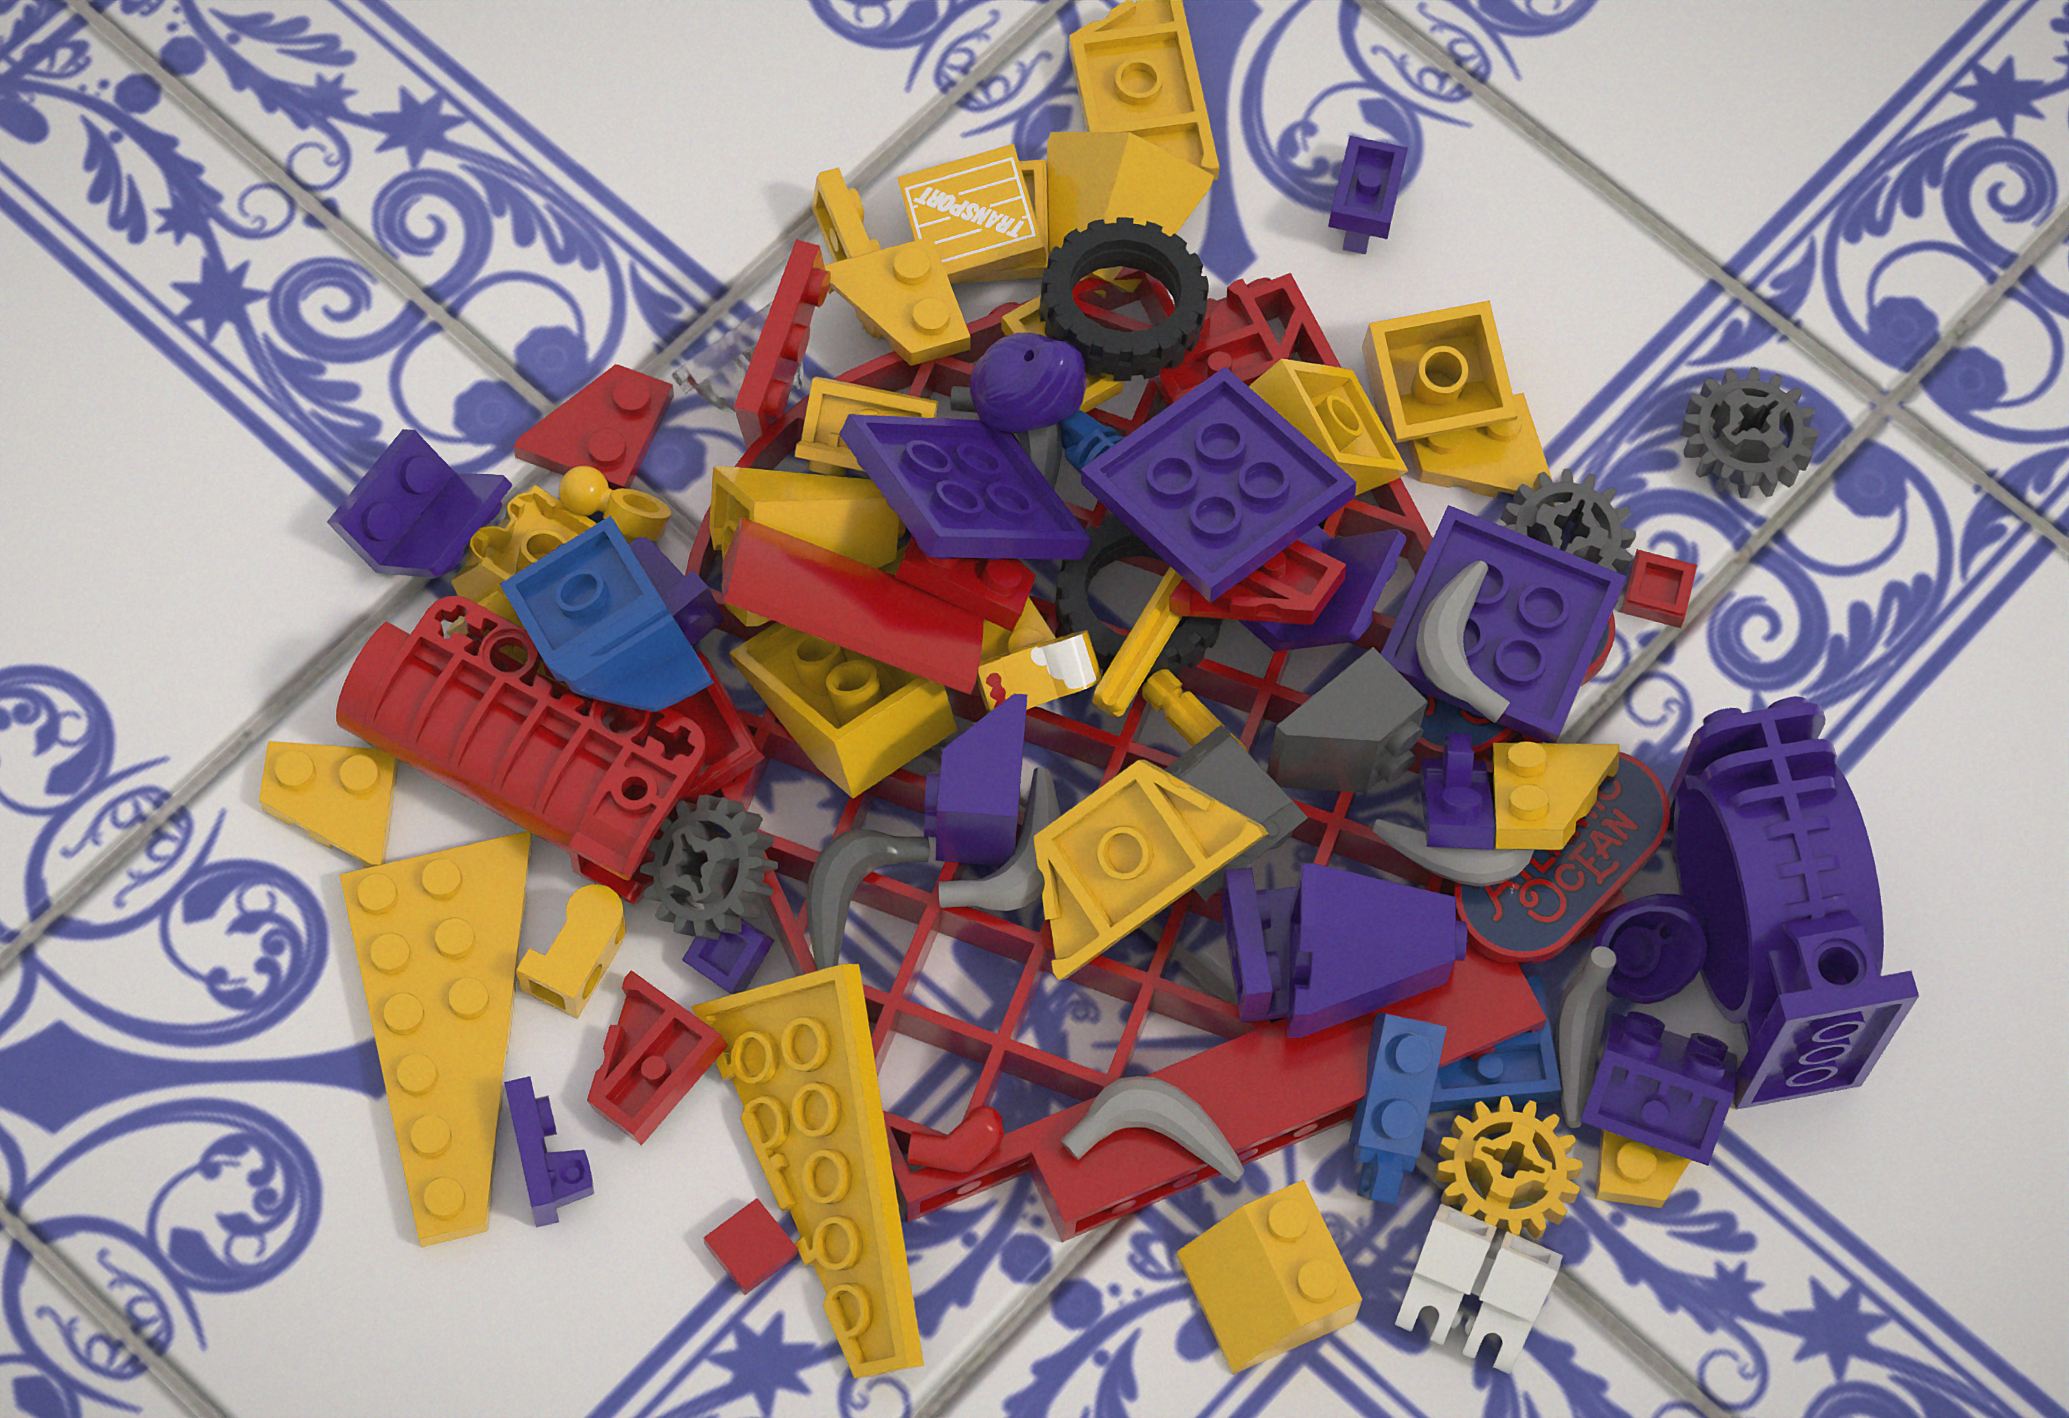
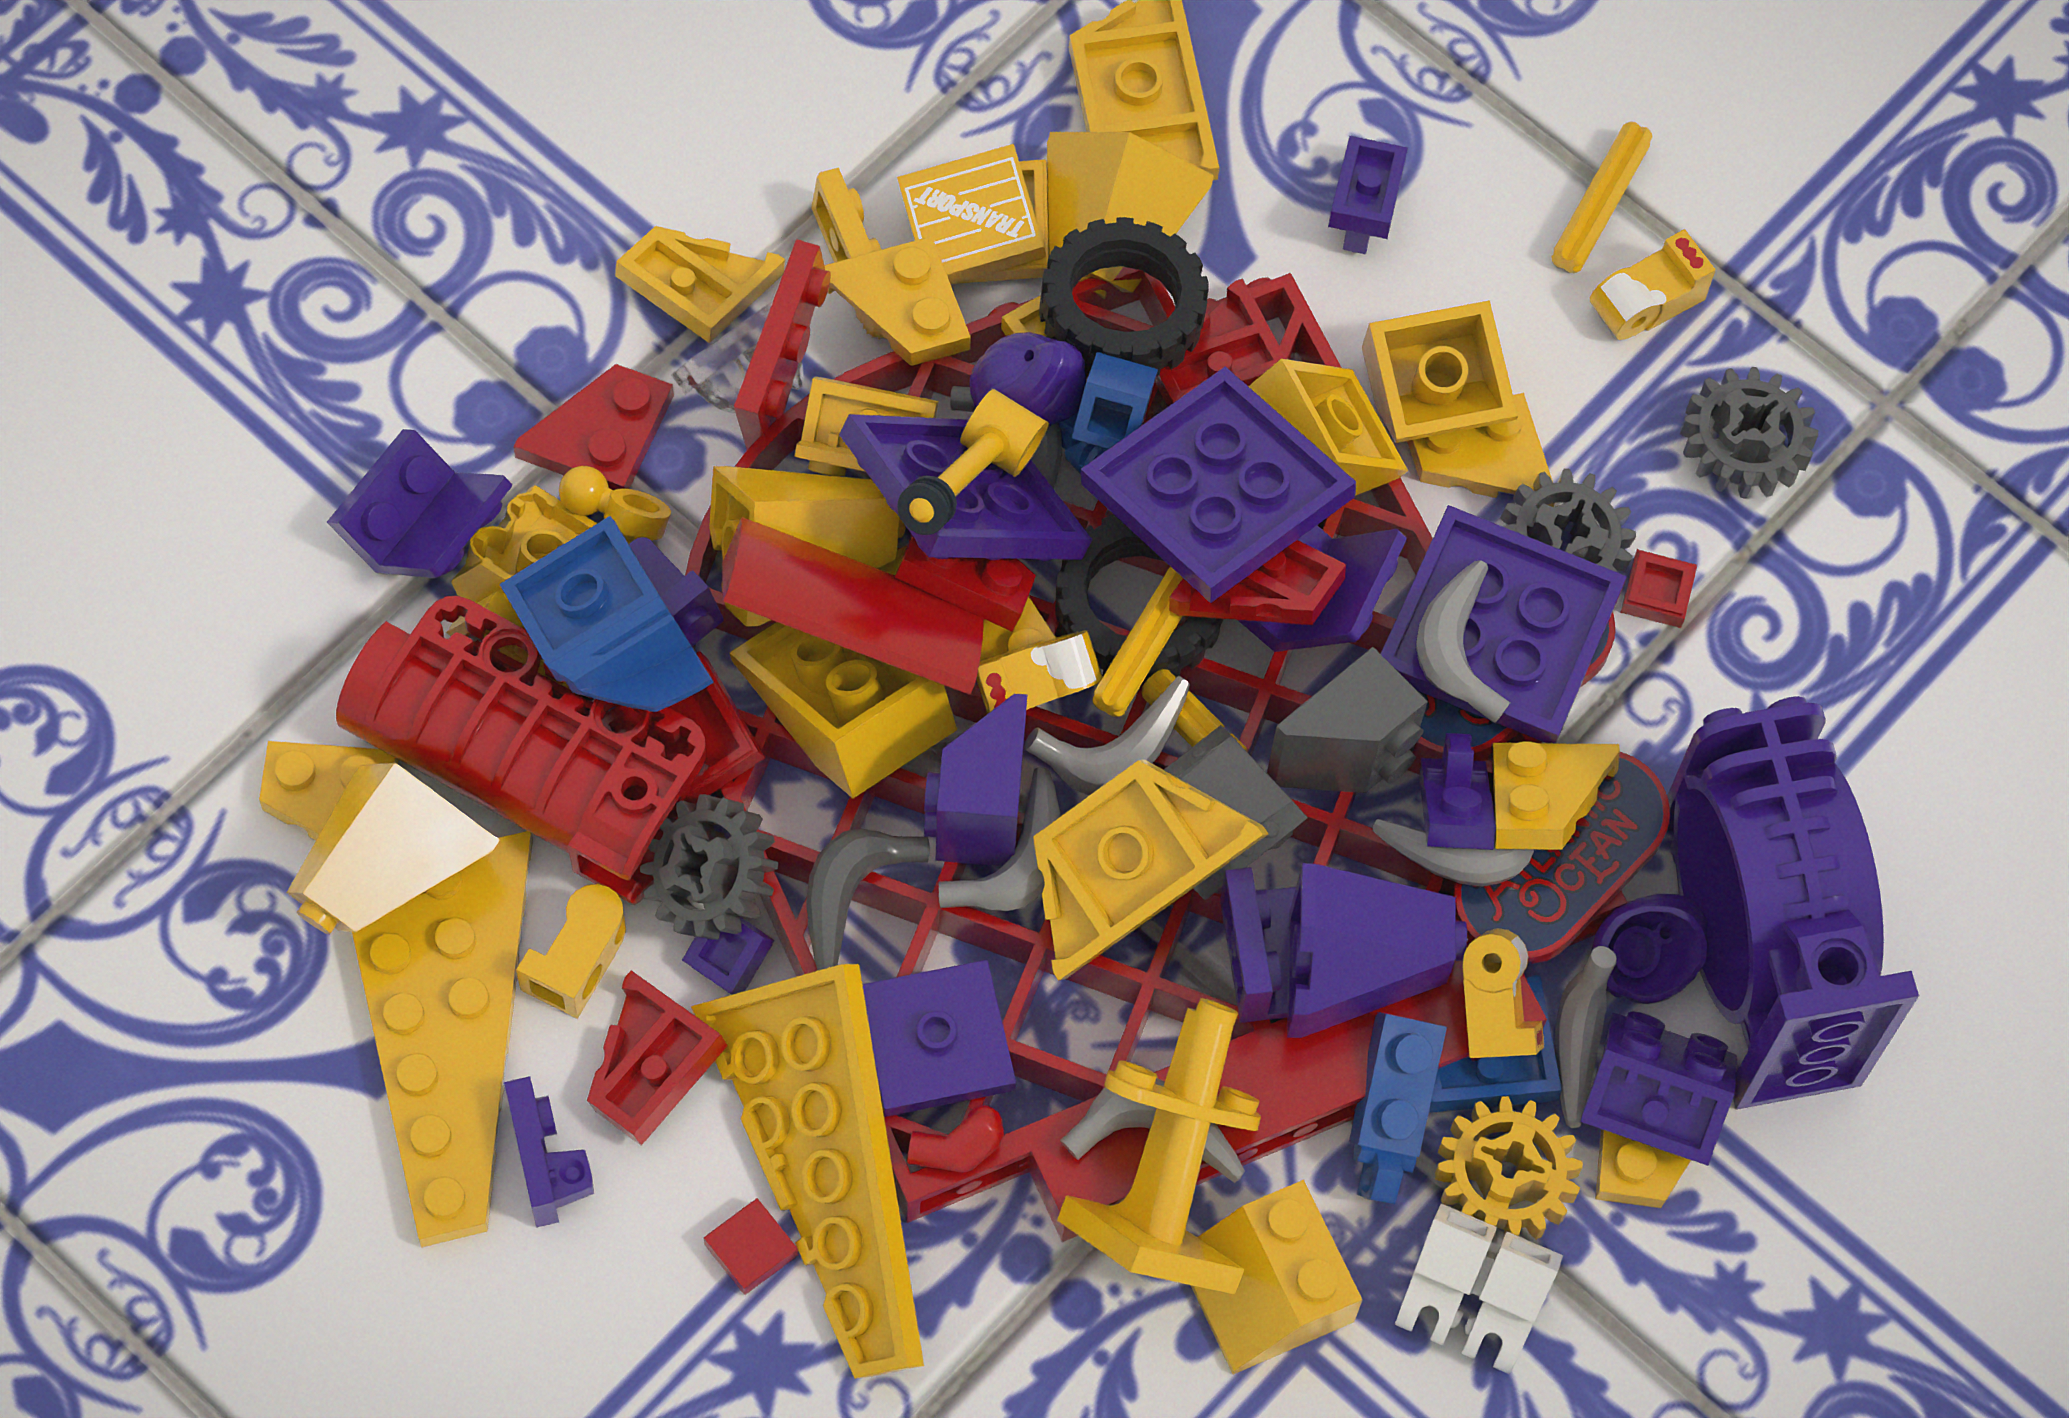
none -> slope [286,763,500,935]
none -> yellow wing [615,226,786,343]
none -> dark purple plate [862,959,1016,1117]
none -> yellow piece [897,389,1049,535]
none -> light grey piece [1024,676,1190,795]
none -> yellow piece [1057,998,1261,1294]
none -> blue brick [1072,352,1158,449]
none -> yellow leg [1463,928,1544,1058]
none -> yellow axle [1552,121,1653,273]
none -> yellow leg [1590,229,1716,340]

